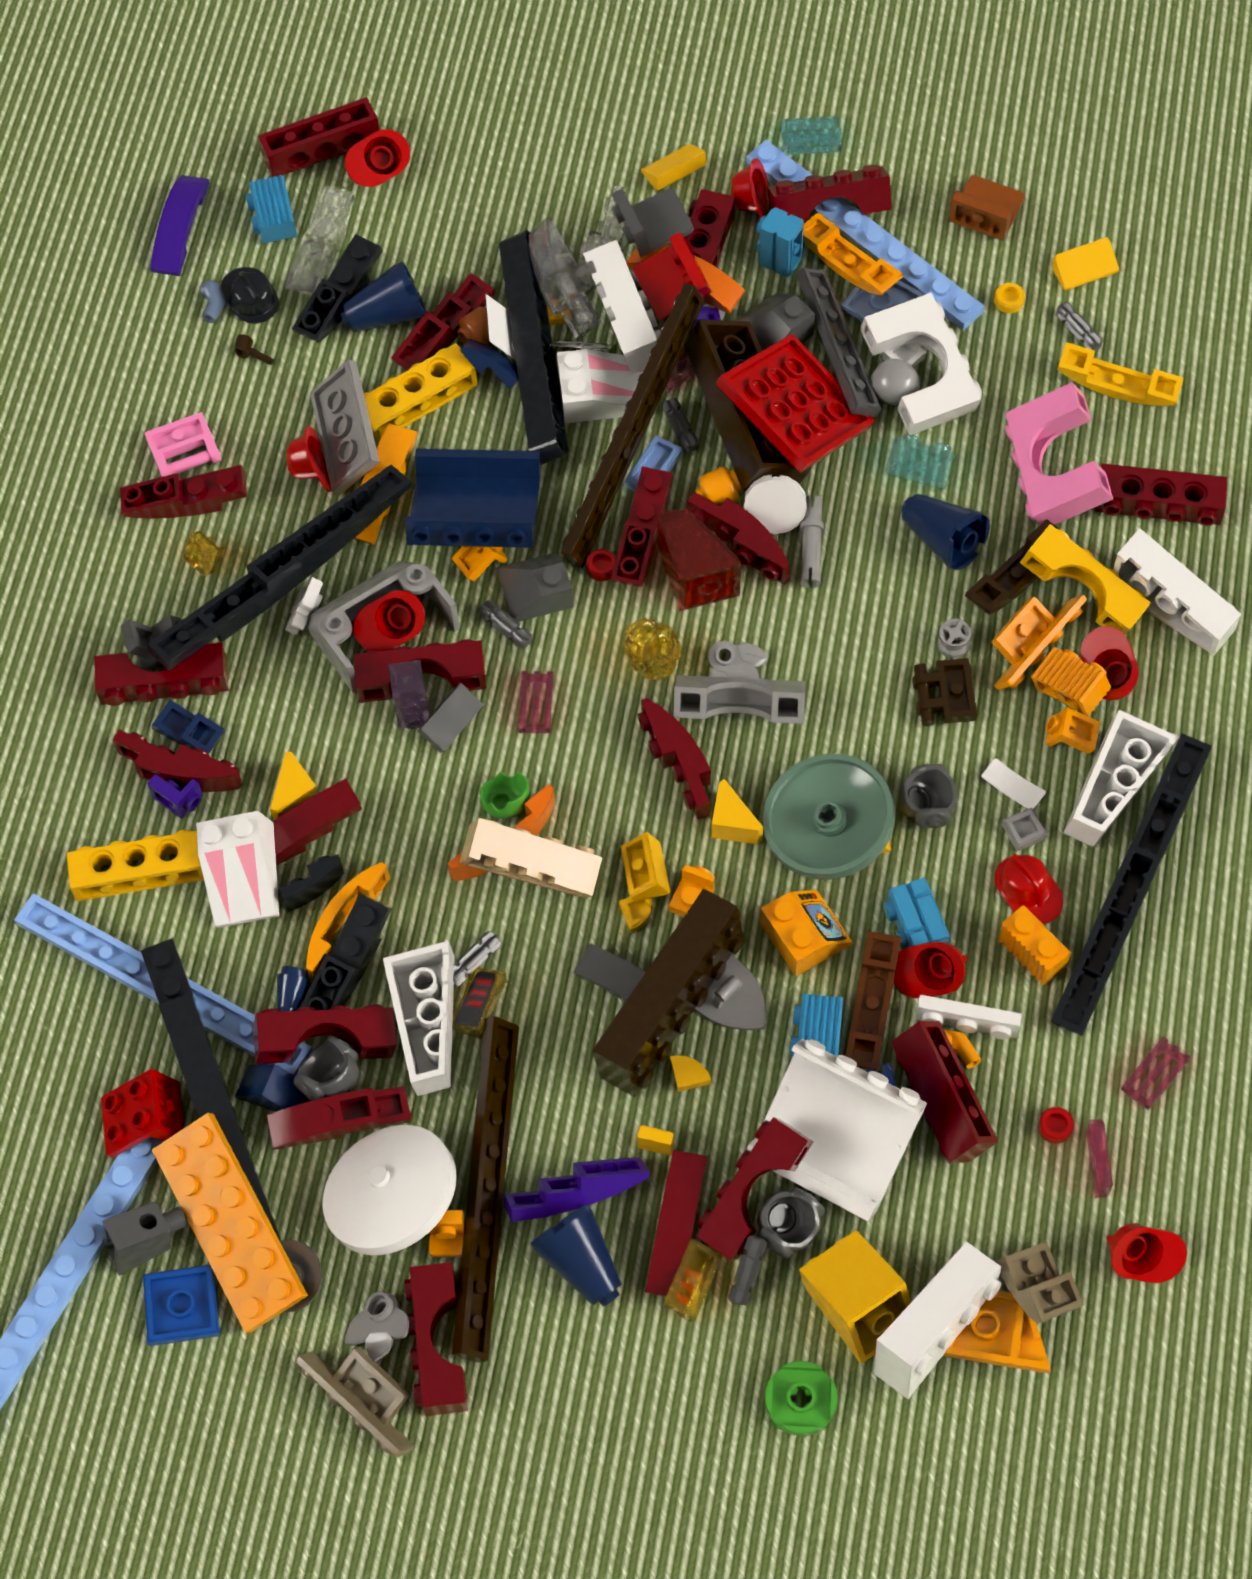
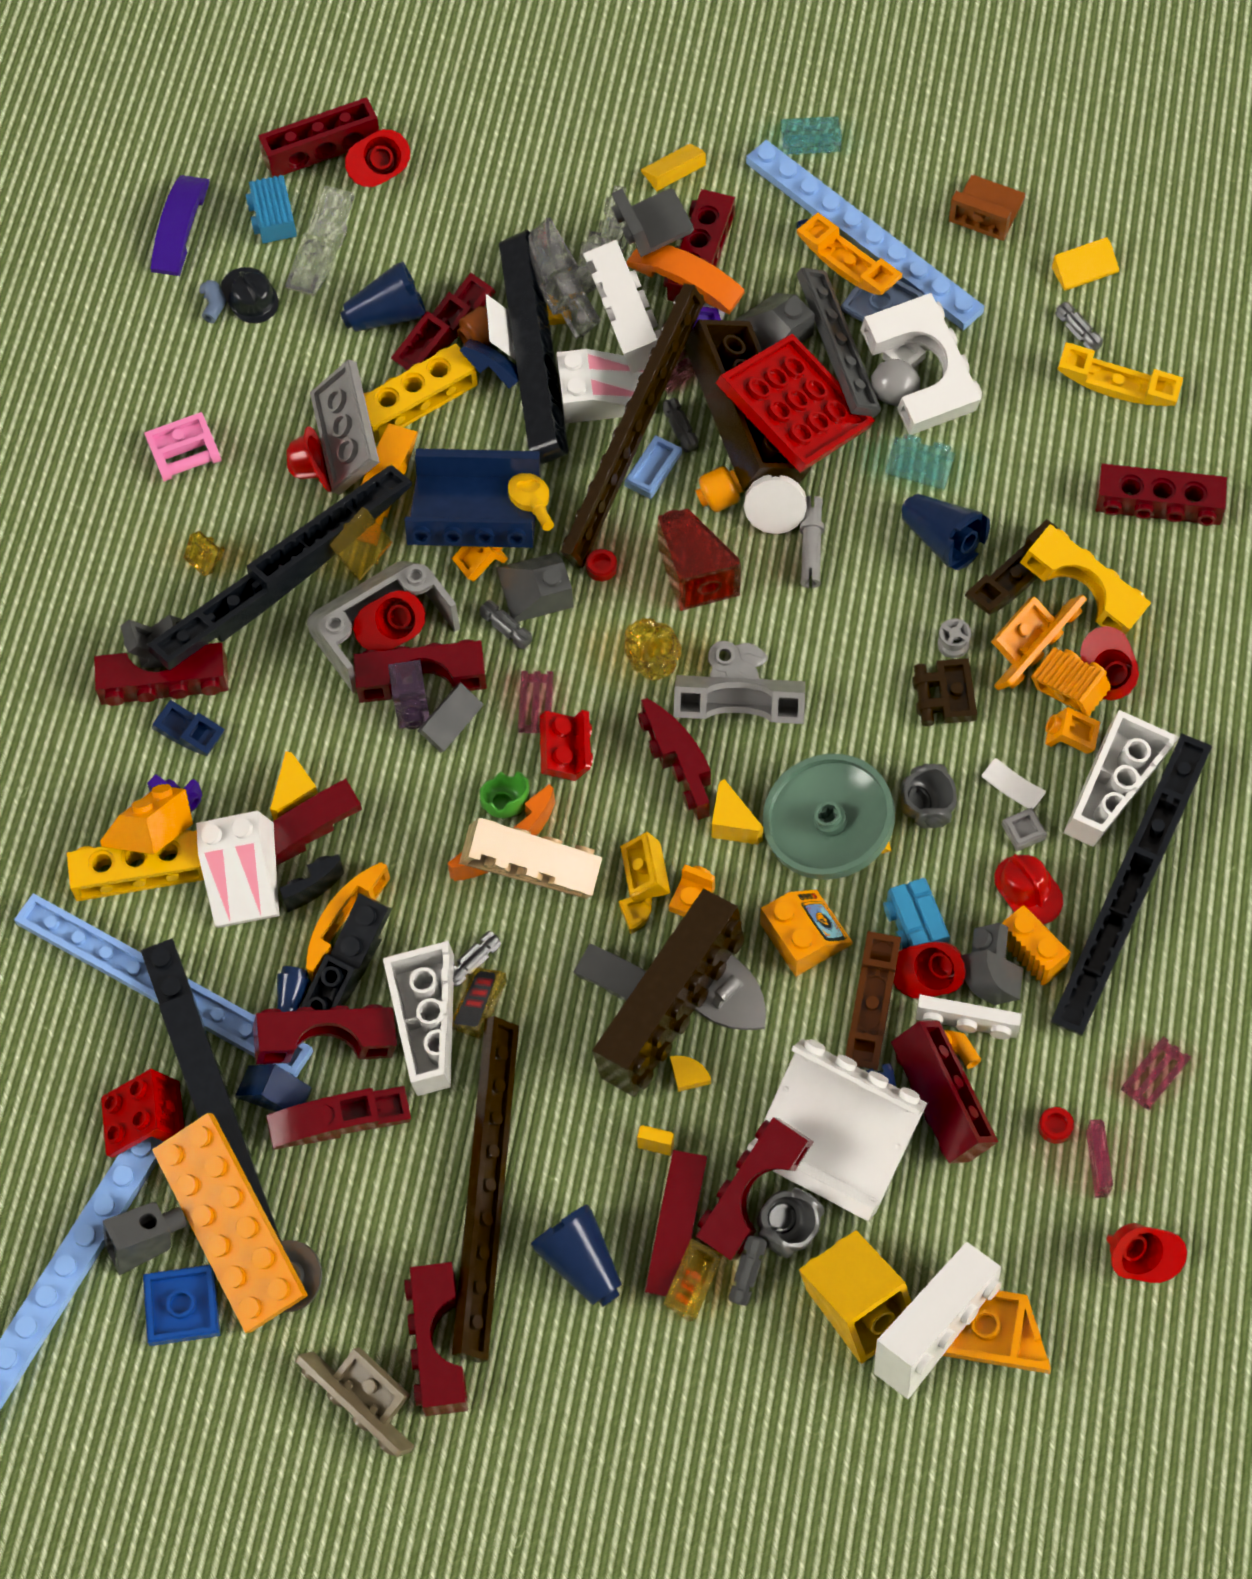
dark red slope [112,729,242,792] -> none
dark red slope [120,465,247,519] -> none
dark brown hand [235,334,274,365] -> none
white plate [285,577,323,636] -> none
black slope [292,234,383,343] -> none
dark grey hair [294,1036,360,1101] -> none
white dish [323,1125,456,1255] -> none
light grey plate [345,1292,409,1361] -> none
light orange bracket [429,1210,465,1257] -> none
dark purple slope [504,1157,650,1222] -> none
sticker [550,339,614,351] -> none
dark red slope [611,466,673,587] -> none
red bracket [632,231,712,320] -> none
dark red slope [687,492,789,585] -> none
red piece [731,158,770,219] -> none
dark azure brick [756,207,804,277] -> none
bright green plate [765,1361,838,1436] -> none
dark red arch [767,165,892,223] -> none
dark azure brick [790,993,843,1057] -> none
yellow tile [994,283,1025,314] -> none
dark tan slope [995,1242,1084,1324] -> none
bright pink arch [1005,382,1113,525] -> none
white wedge [1113,528,1241,655] -> none
none -> light orange slope [100,784,193,854]
none -> clear yellow piece [330,507,393,581]
none -> yellow piece [508,473,554,531]
none -> red bracket [539,710,593,781]
none -> dark grey brick [961,922,1023,1005]

